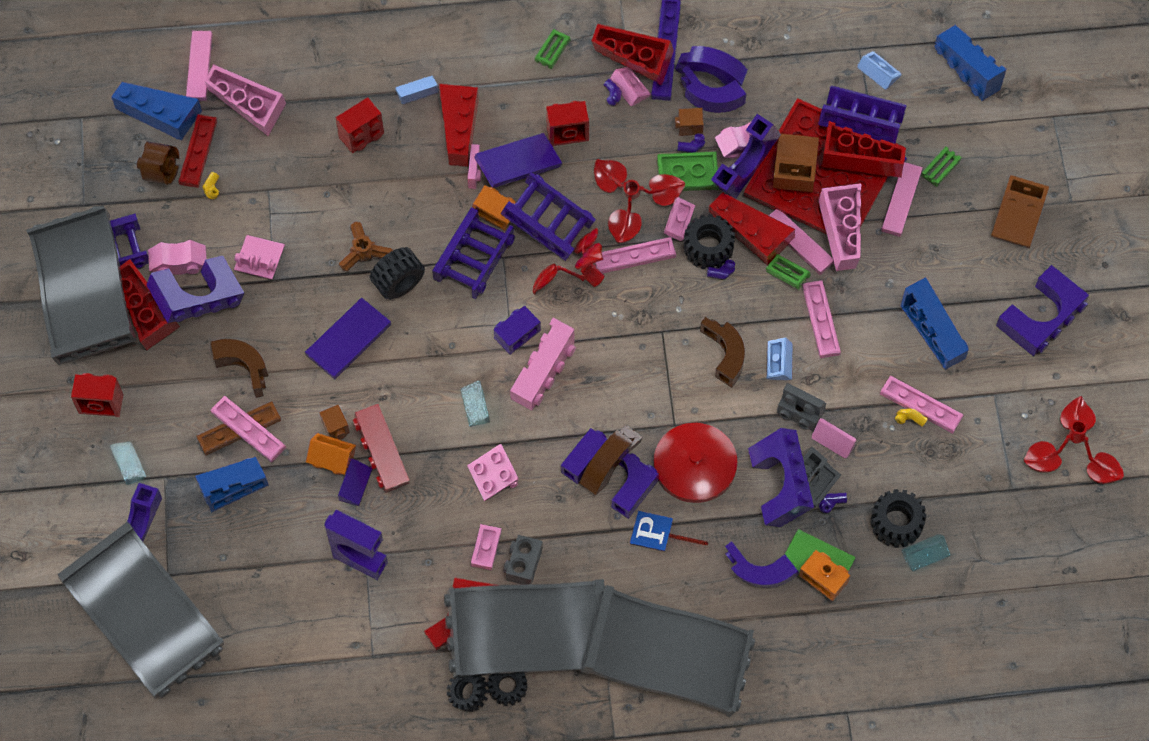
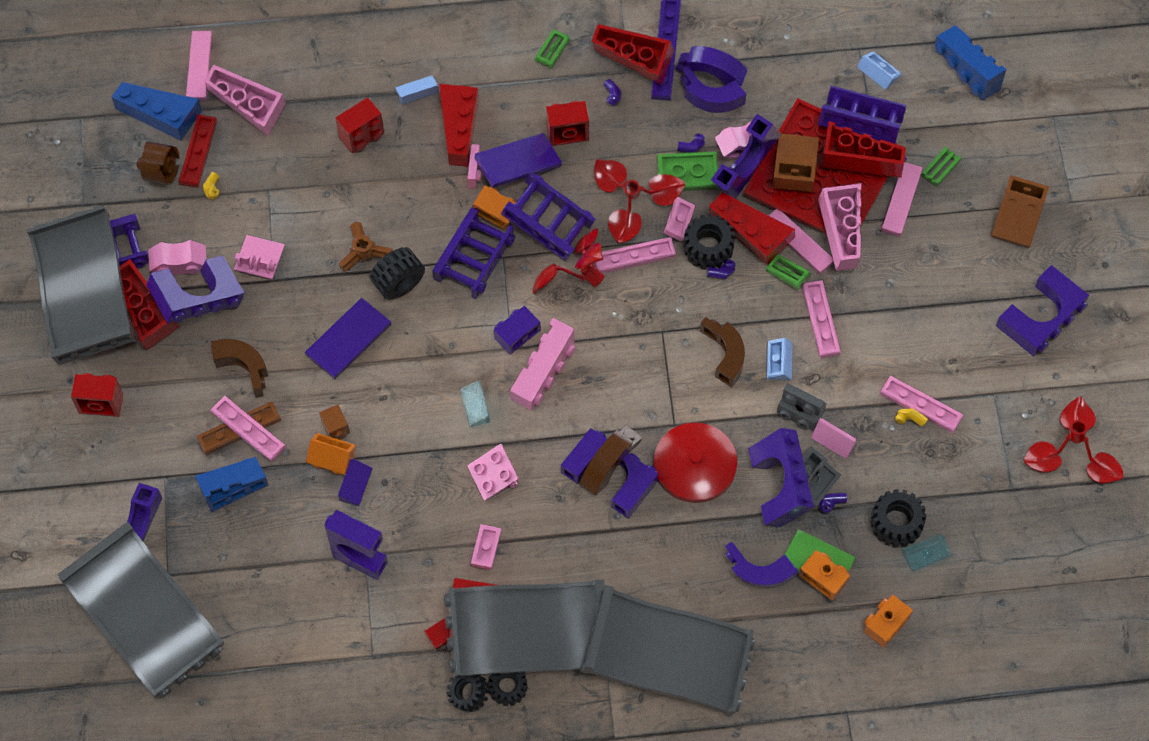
clear light blue slope [110,441,146,485] -> none
wedge [353,404,410,493] -> none
dark grey brick [503,535,543,585] -> none
bright pink slope [610,67,651,106] -> none
blue piece [630,511,708,552] -> none
dark orange brick [675,108,704,136] -> none
blue wedge [901,277,969,370] -> none
none -> orange brick [864,594,913,648]

